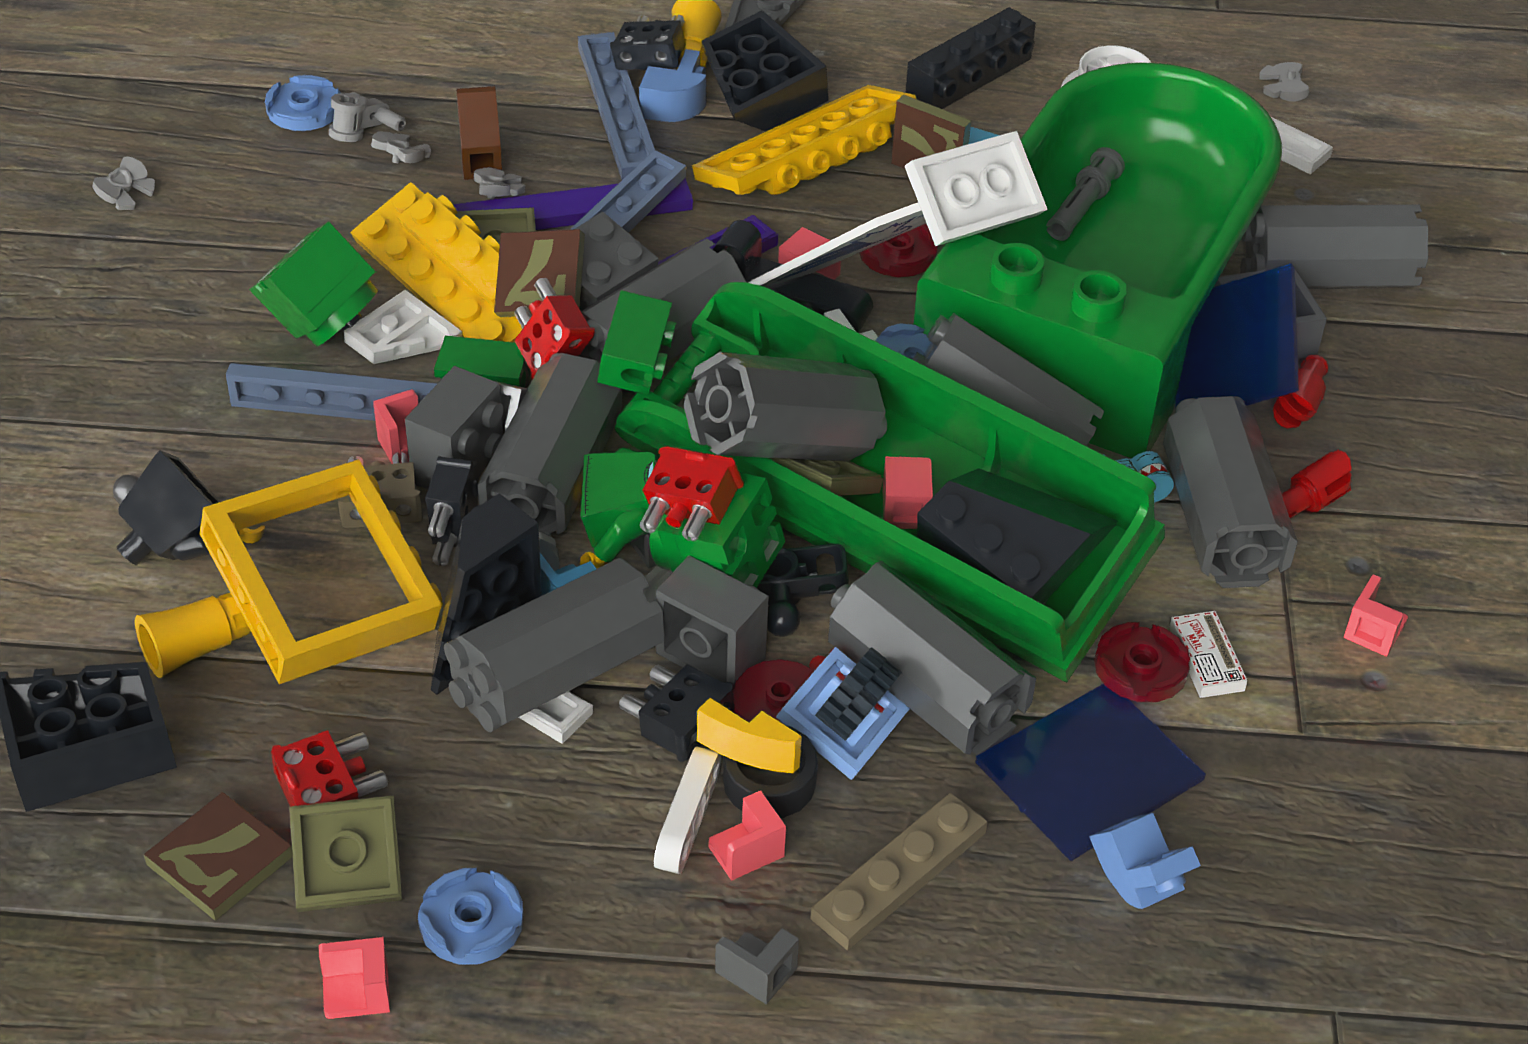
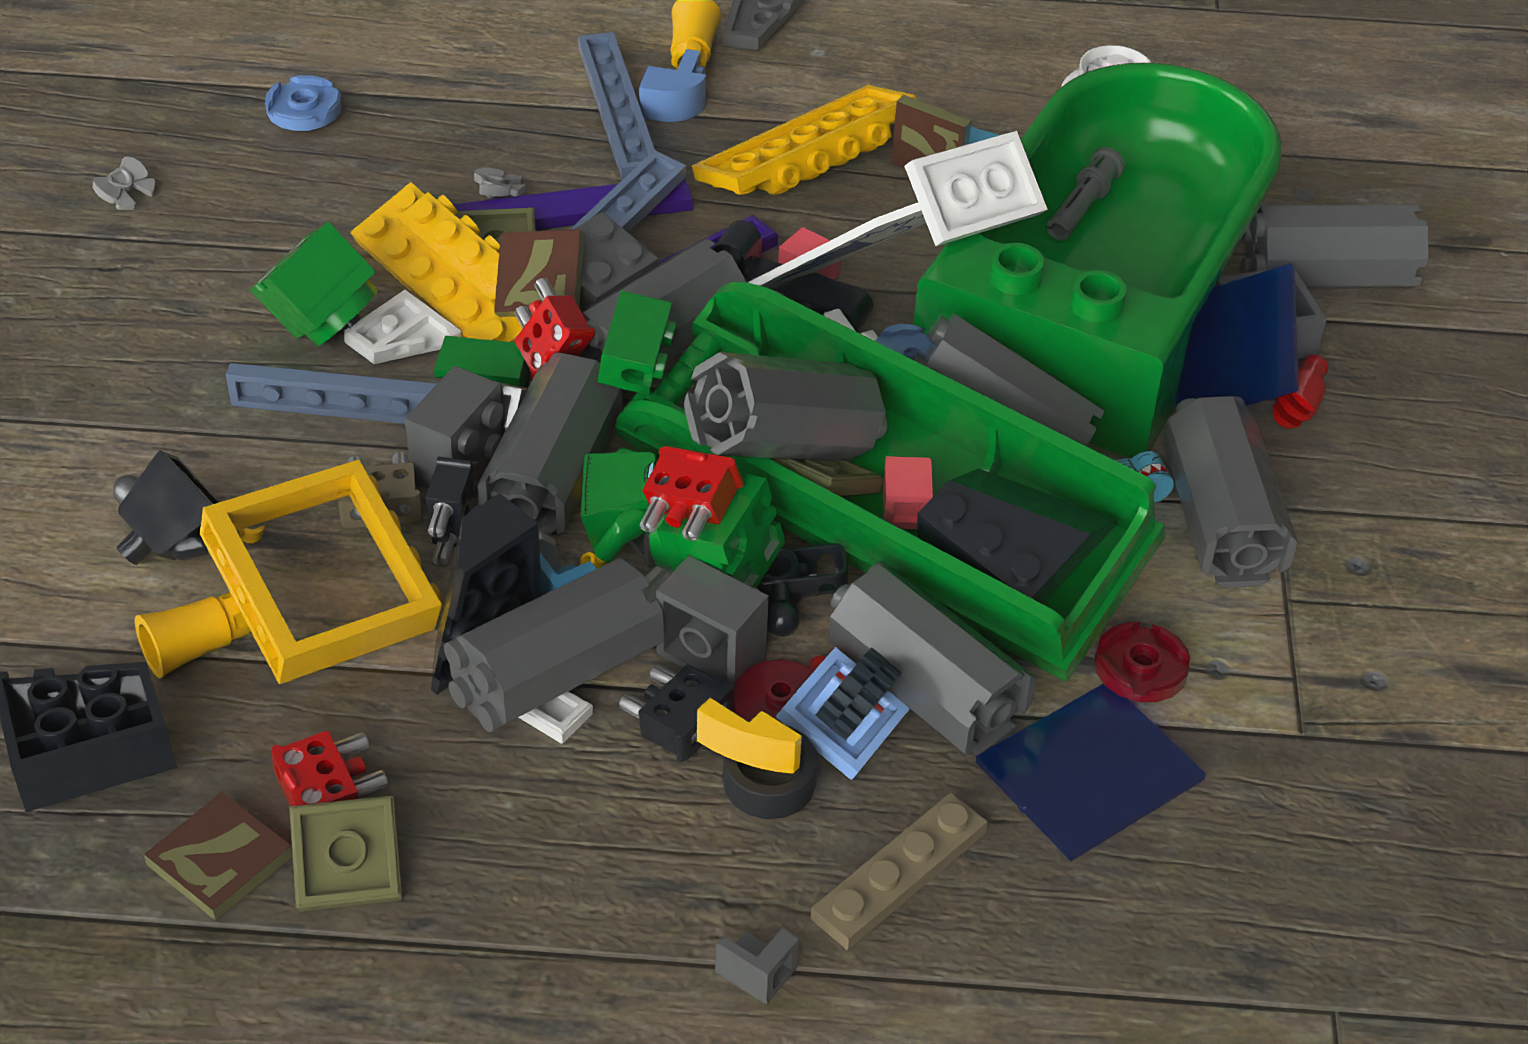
coral panel [319,937,390,1019] -> none
light grey piece [328,92,406,142] -> none
light grey piece [371,131,431,163] -> none
coral panel [373,389,419,464] -> none
medium blue plate [418,868,523,965] -> none
reddish brown slope [456,86,502,180] -> none
black piece [610,14,685,70] -> none
white beam [654,746,721,874] -> none
black wedge [701,10,829,131] -> none
coral panel [709,790,786,881] -> none
dark red plate [859,224,938,277] -> none
black brick [905,7,1036,109] -> none
medium blue brick [1089,813,1201,909] -> none
white tile [1169,611,1248,698] -> none
light grey piece [1259,62,1309,102] -> none
white tile [1271,117,1333,175] -> none
red arm [1281,450,1352,519] -> none
coral panel [1344,574,1408,657] -> none

